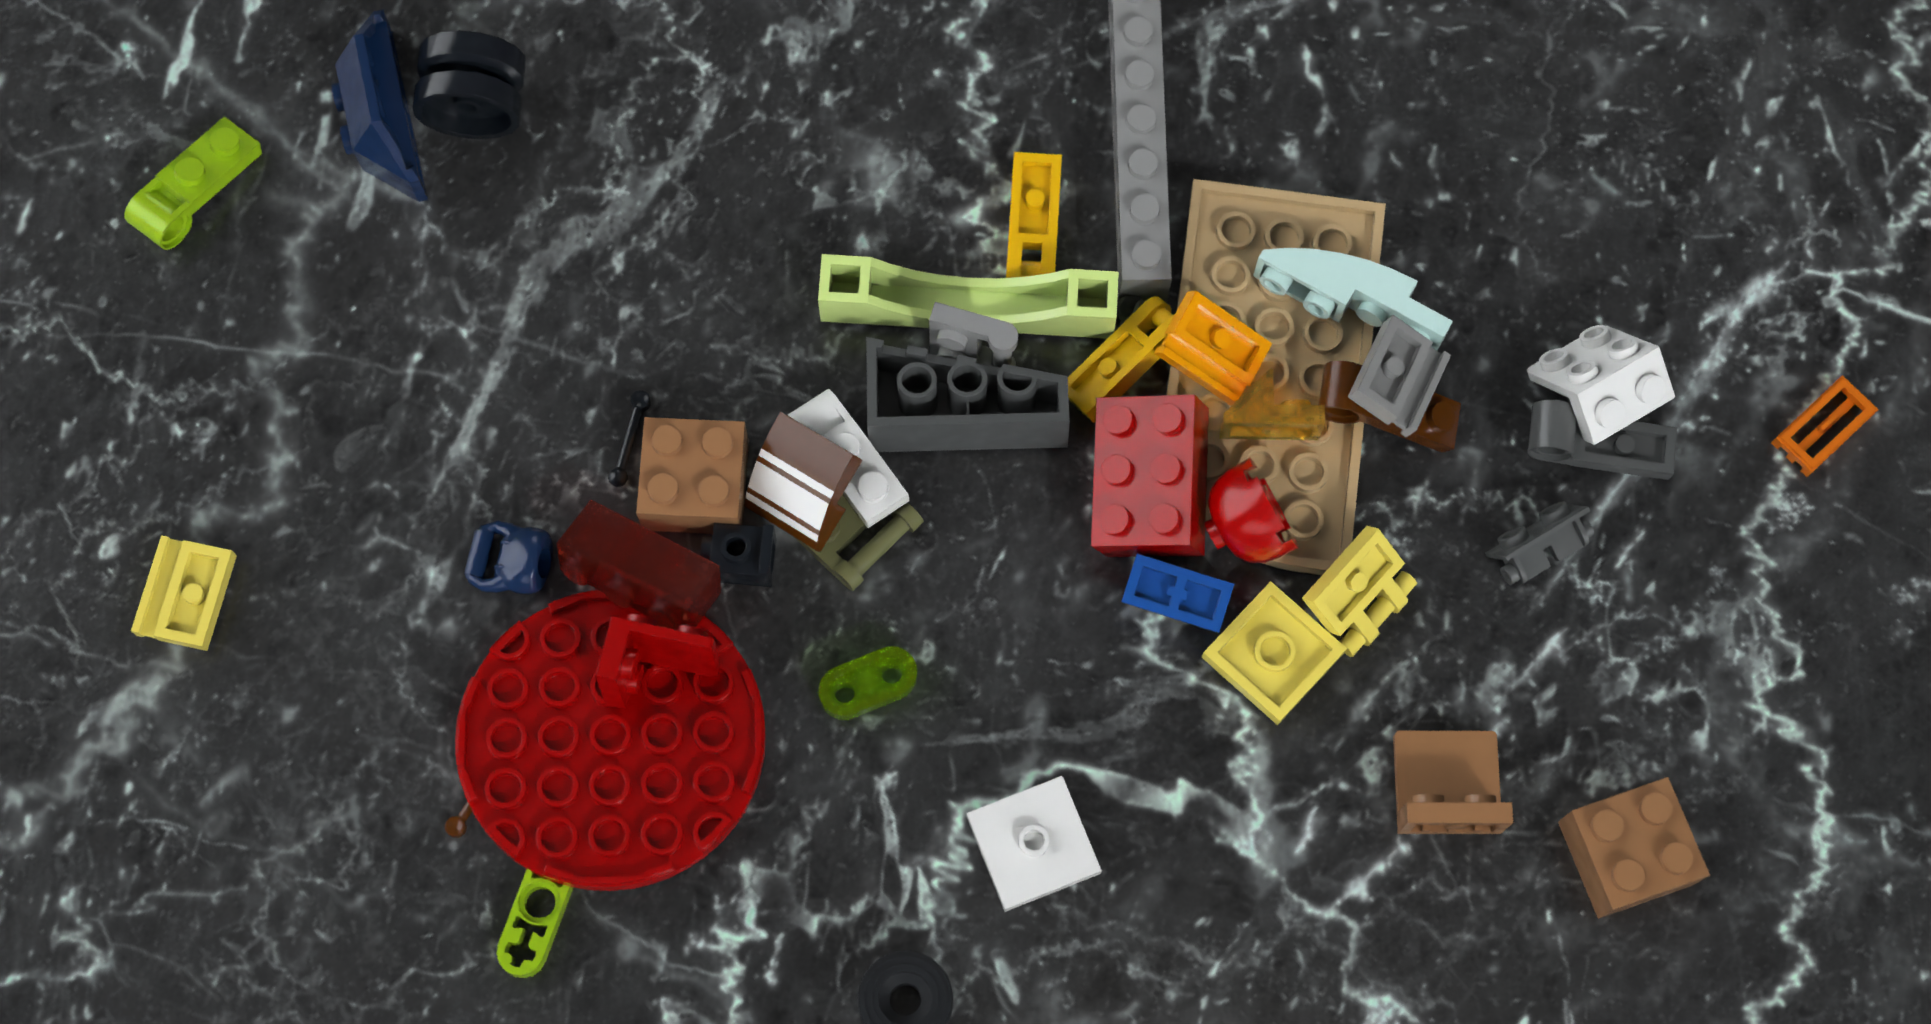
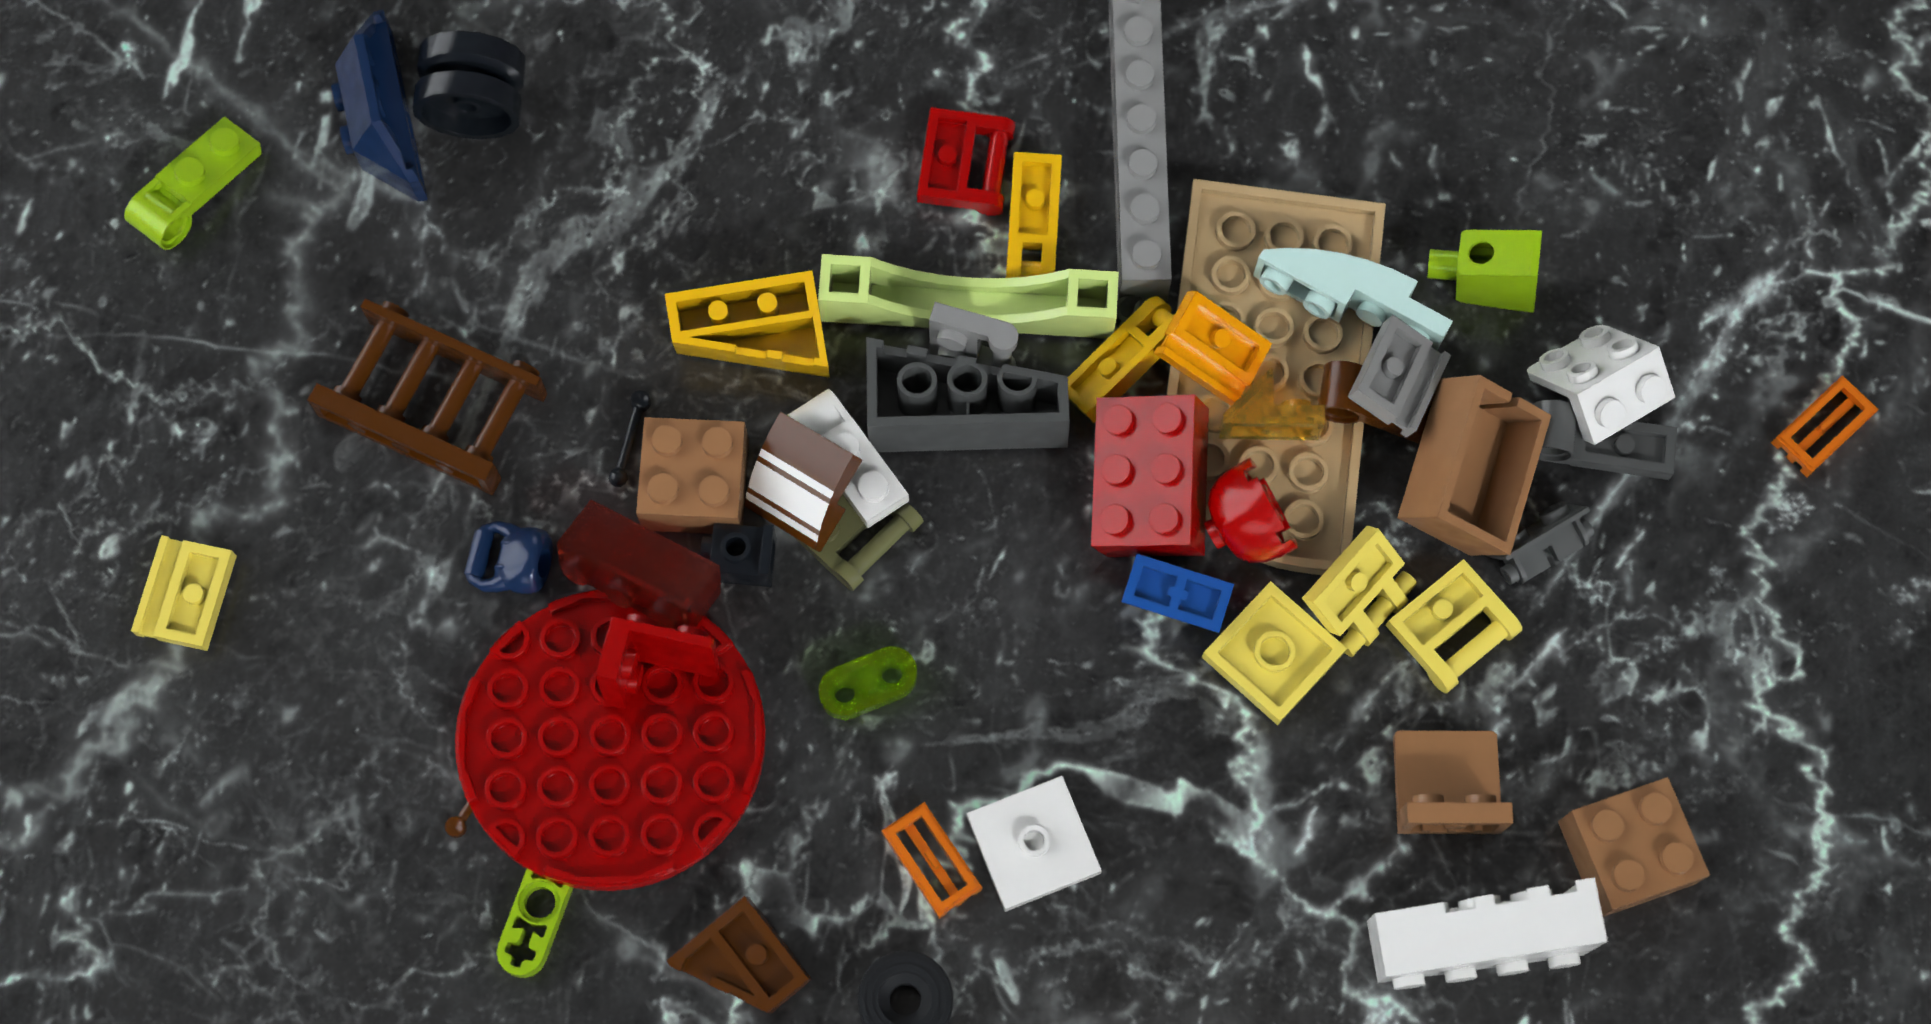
none -> reddish brown fence [307,299,548,496]
none -> yellow wedge [665,270,830,378]
none -> reddish brown wing [666,896,812,1013]
none -> orange tile [881,802,982,919]
none -> red plate [917,107,1016,216]
none -> white wedge [1367,878,1608,990]
none -> light yellow plate [1385,559,1522,694]
none -> medium nougat piece [1397,375,1551,556]
none -> lime torso [1427,230,1542,313]

